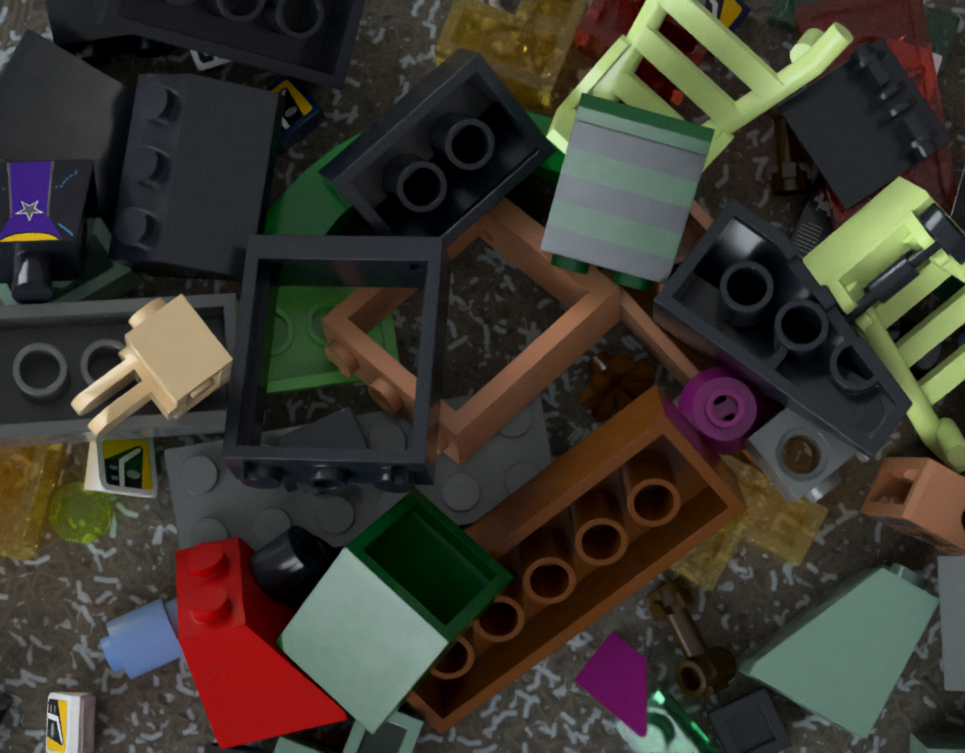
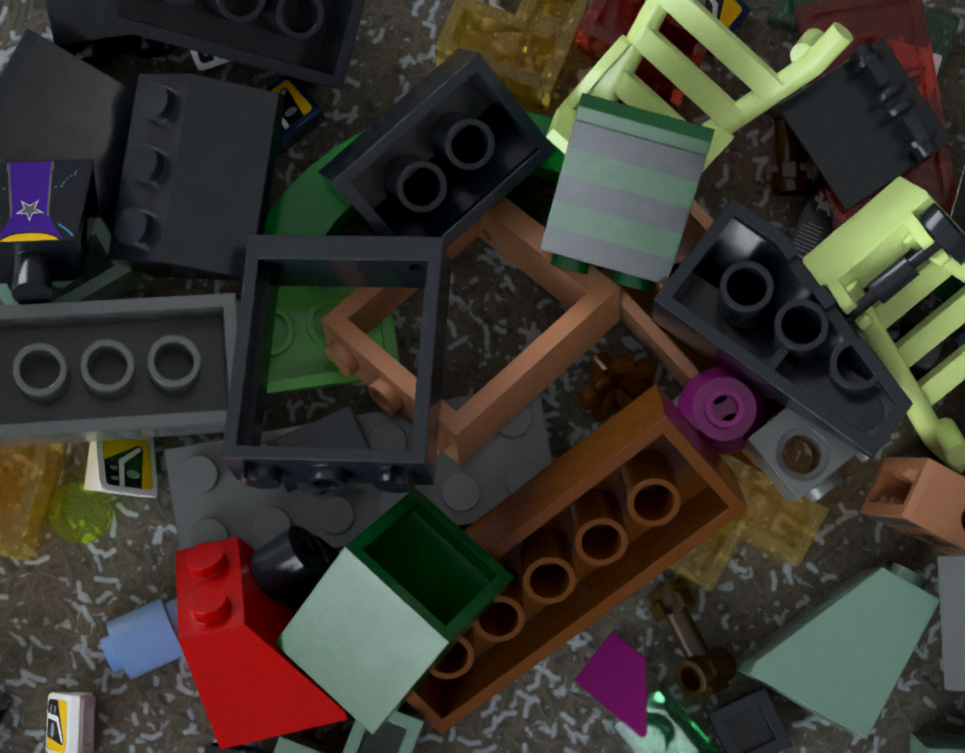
tan brick [71,293,233,437] -> none

